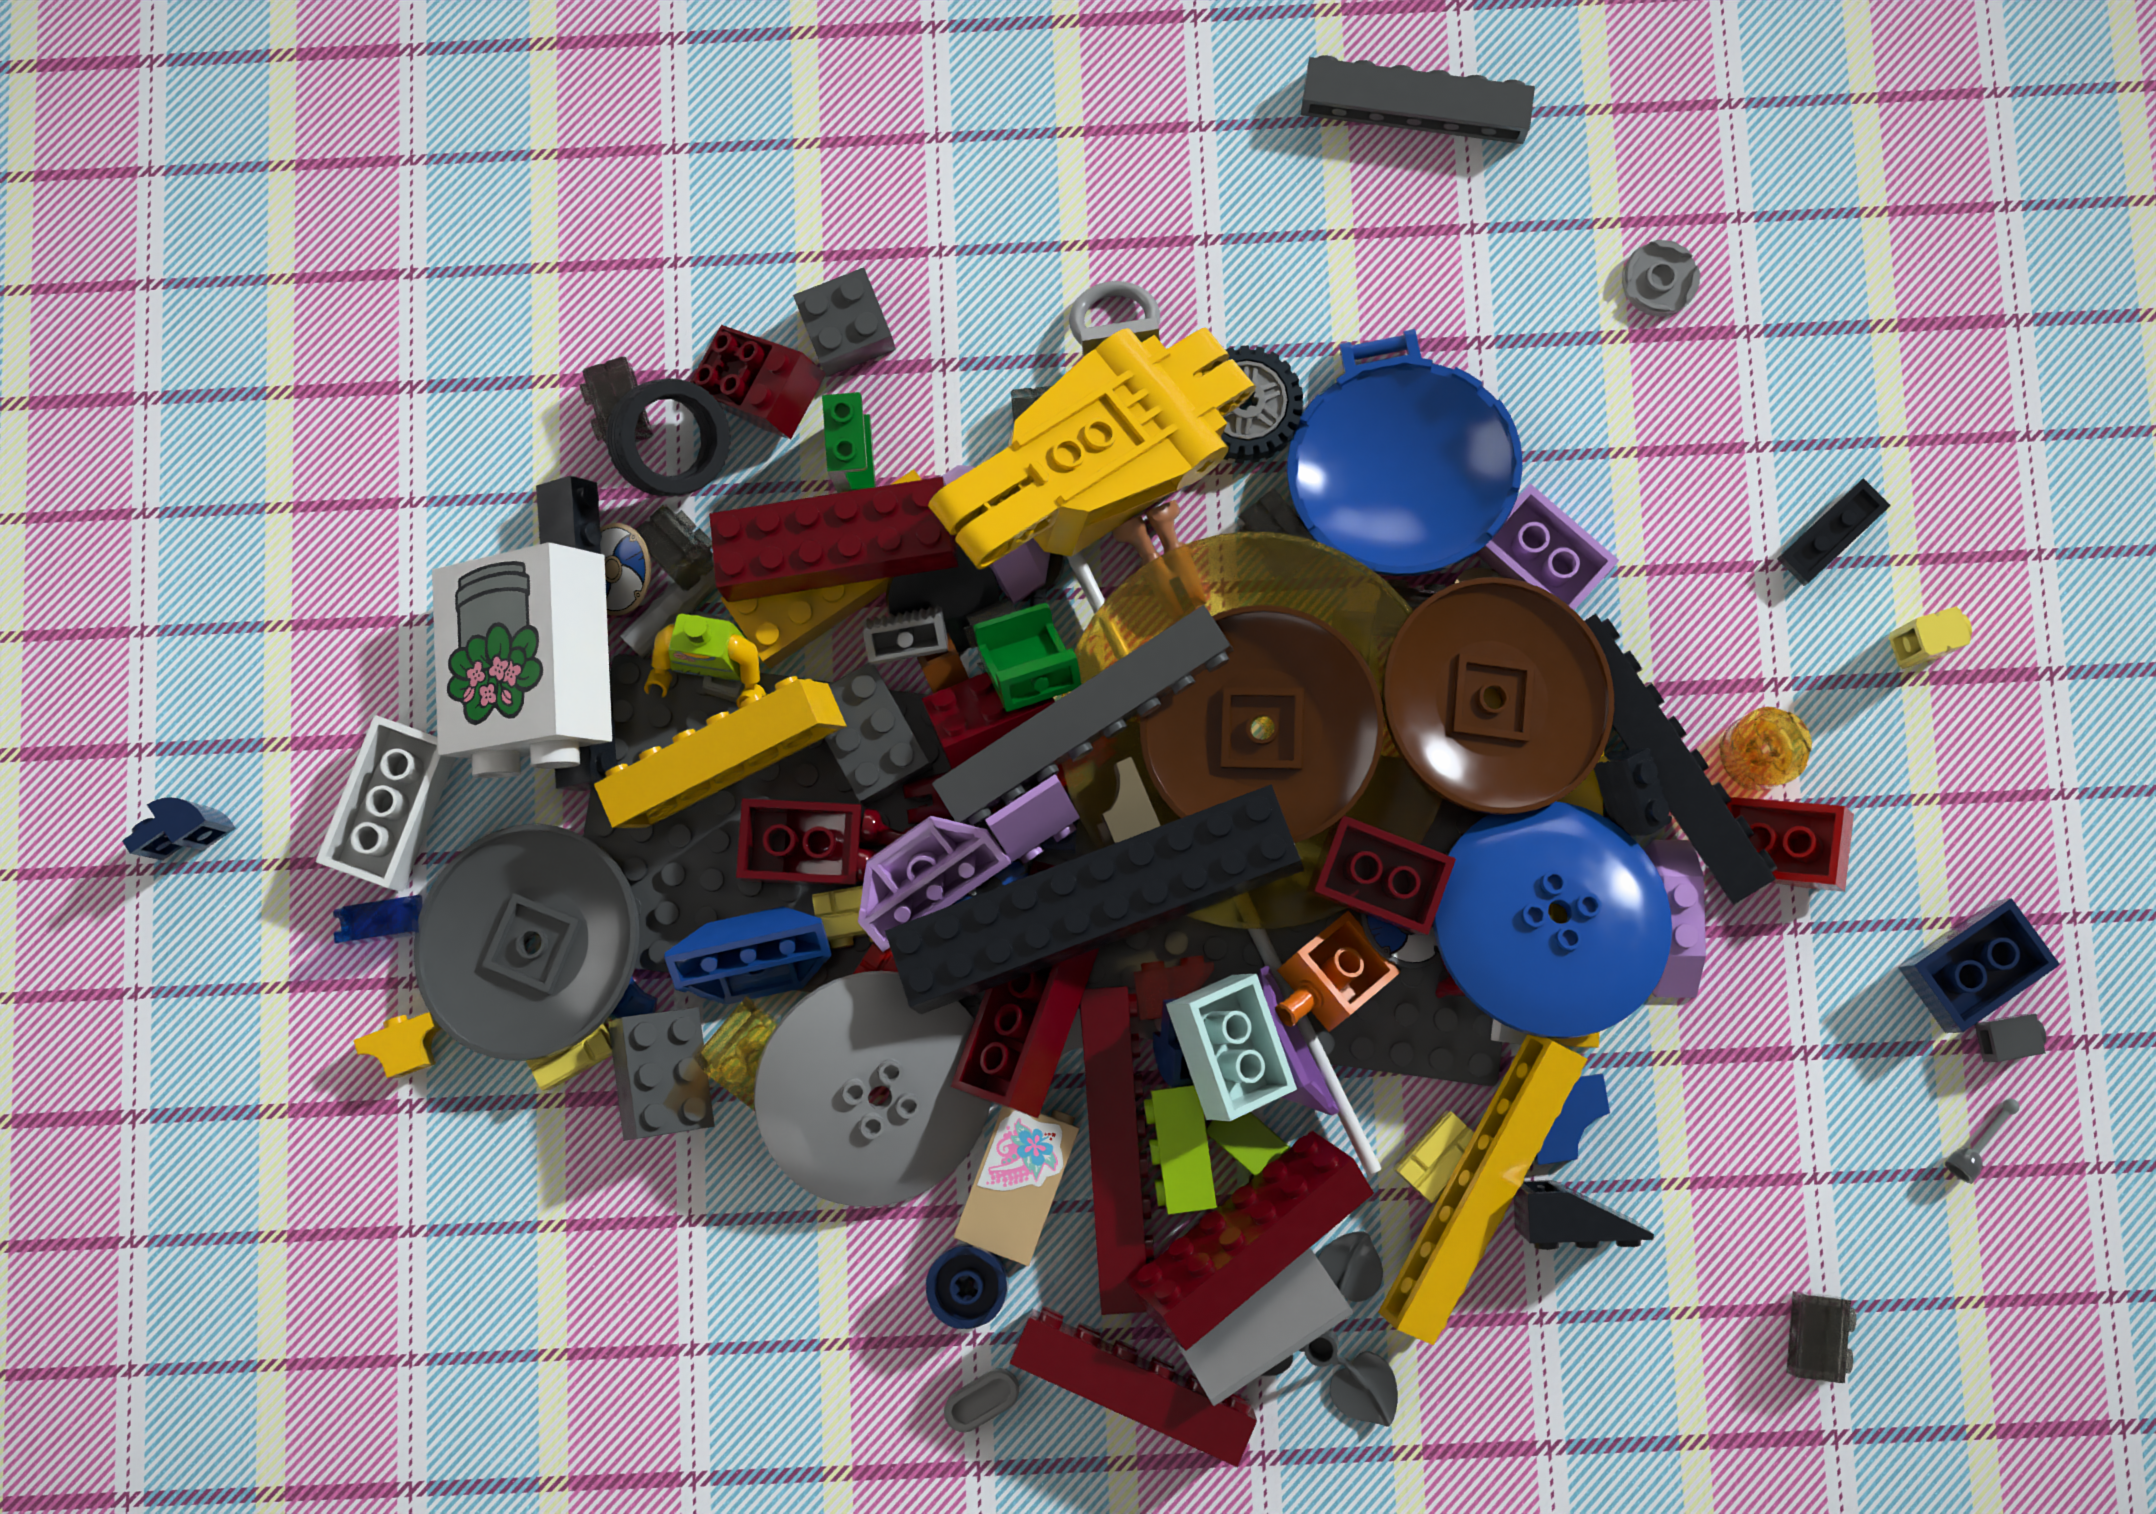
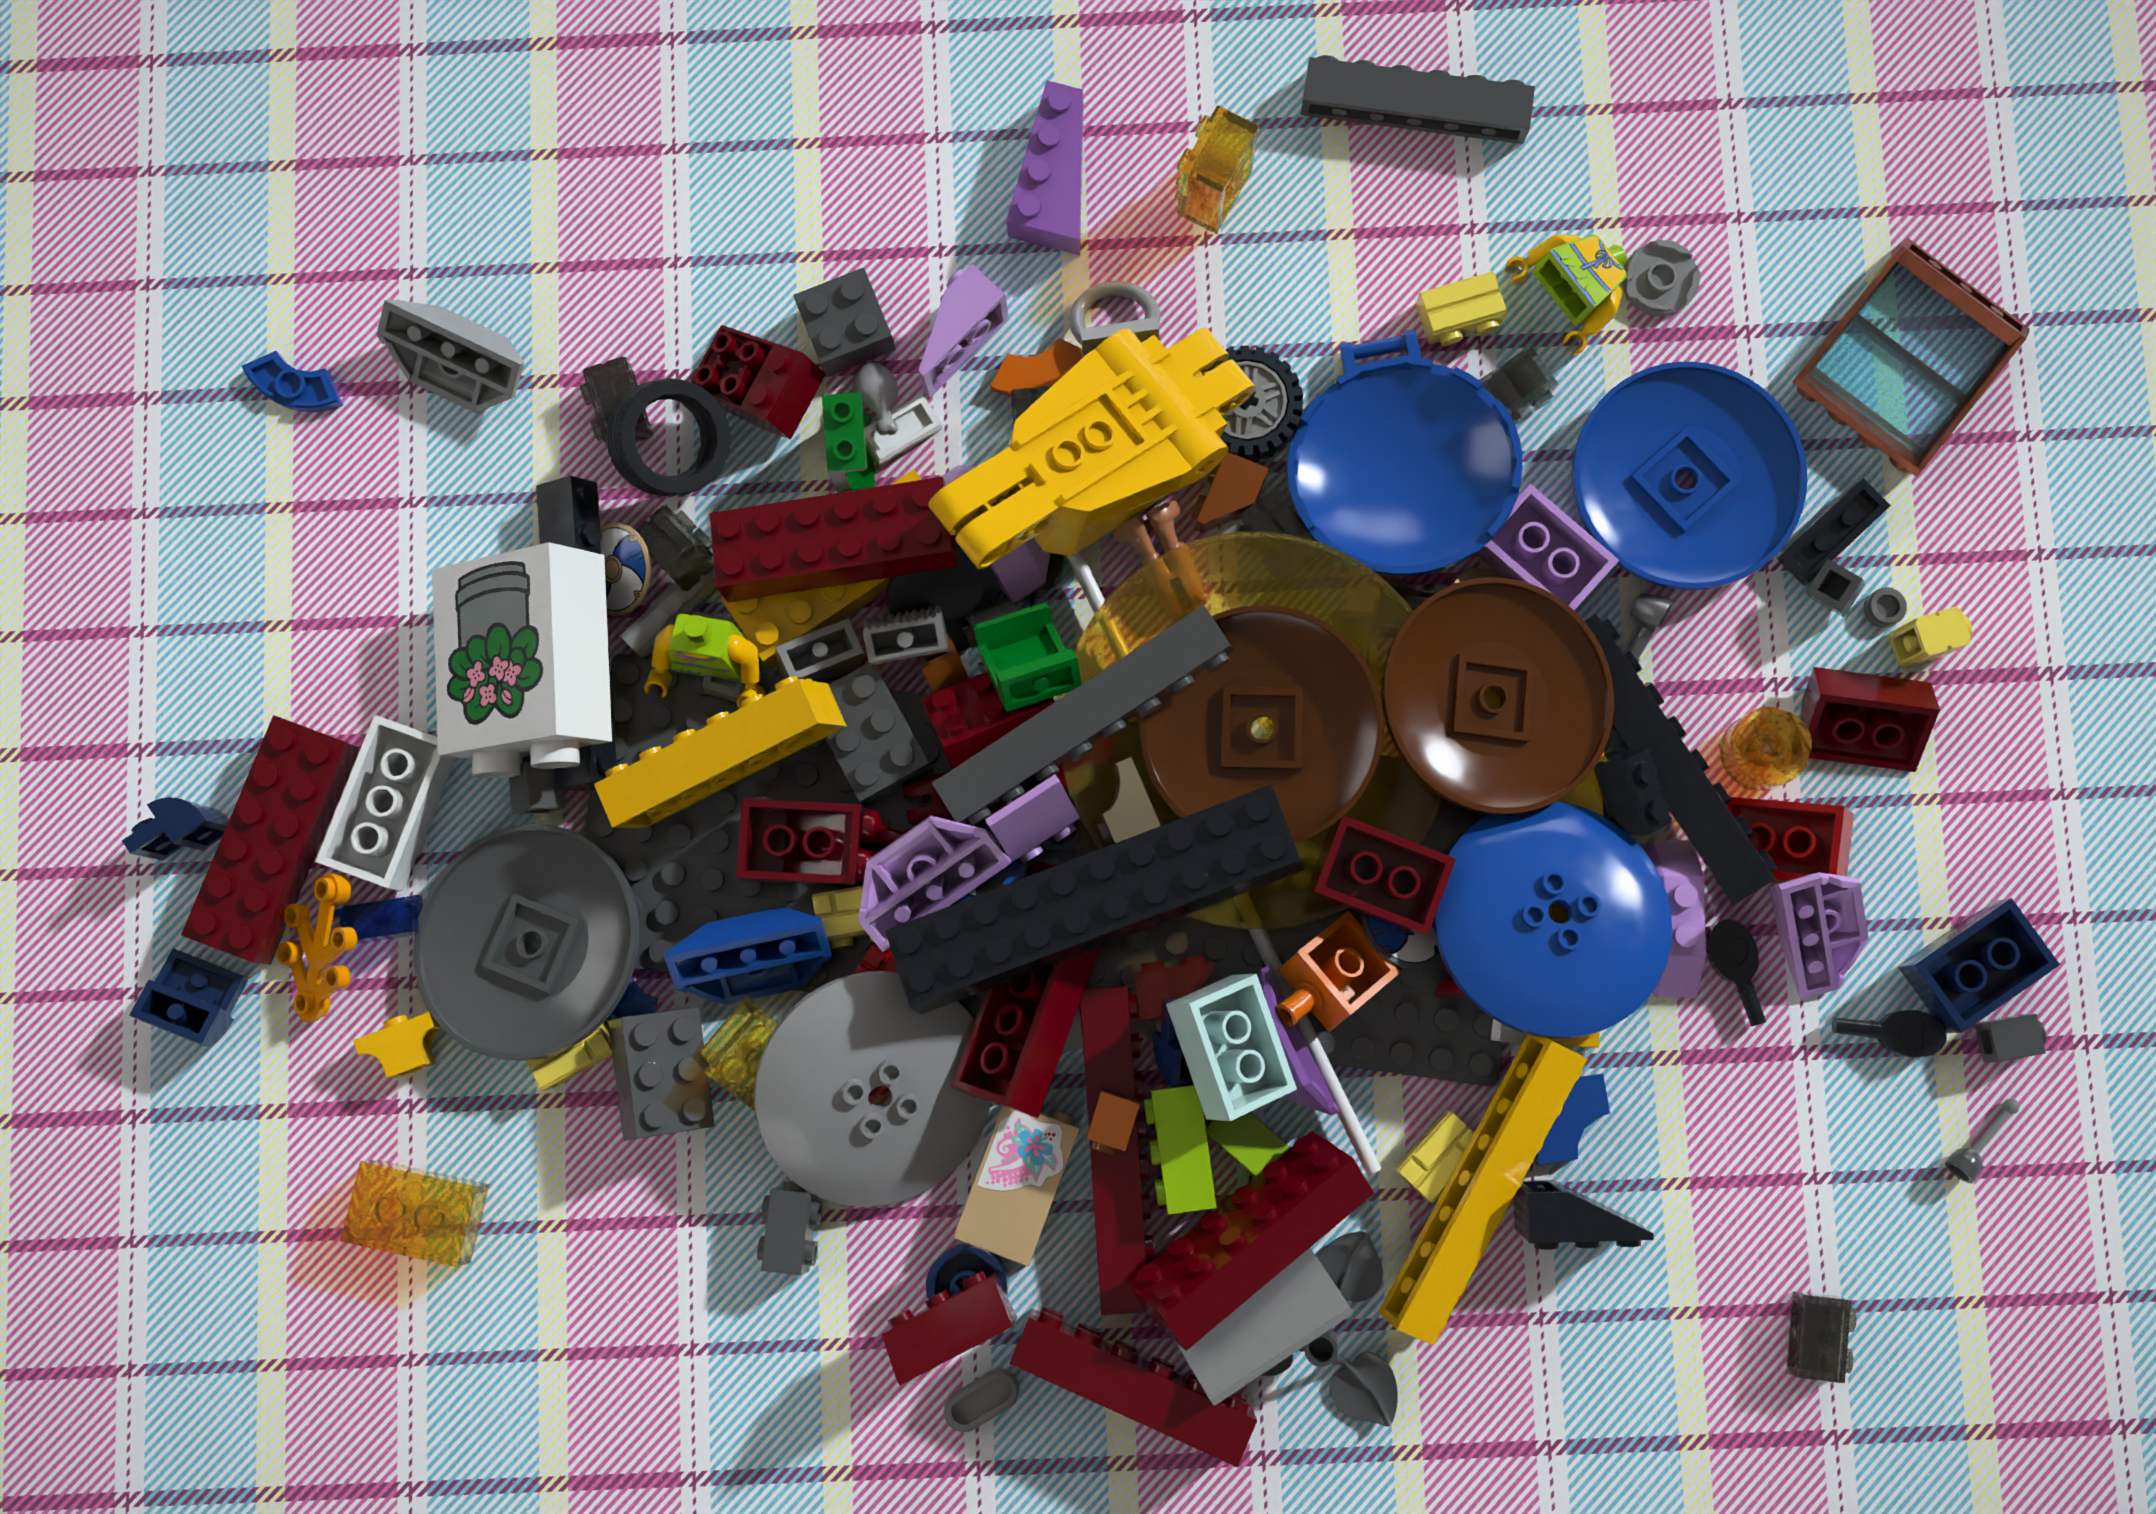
none -> dark blue brick [129,948,248,1047]
none -> dark red brick [181,715,360,965]
none -> blue tile [241,351,343,412]
none -> light orange plant [277,873,357,1022]
none -> clear yellow brick [340,1159,490,1267]
none -> light grey wedge [376,299,524,413]
none -> dark grey brick [509,756,566,814]
none -> dark grey brick [757,1180,822,1275]
none -> light grey brick [775,618,864,683]
none -> light grey piece [854,362,898,436]
none -> white tile [864,394,943,467]
none -> dark red slope [882,1271,1017,1386]
none -> lavender slope [918,264,1009,398]
none -> orange tile [990,338,1083,398]
none -> medium lavender wedge [1006,80,1084,256]
none -> dark orange brick [1086,1089,1140,1155]
none -> clear yellow brick [1175,105,1259,234]
none -> dark orange slope [1192,452,1269,533]
none -> light yellow brick [1416,271,1507,346]
none -> clear smoke brick [1480,346,1558,425]
none -> torso [1505,234,1627,357]
none -> blue dish [1572,362,1808,590]
none -> flat silver bar [1622,593,1673,663]
none -> black piece [1706,919,1767,1027]
none -> lavender wedge [1770,872,1869,1000]
none -> clear light blue window [1792,237,2030,477]
none -> dark red slope [1797,667,1940,772]
none -> dark grey brick [1806,559,1866,617]
none -> black piece [1832,1010,1947,1057]
none -> flat silver tile [1864,587,1907,628]

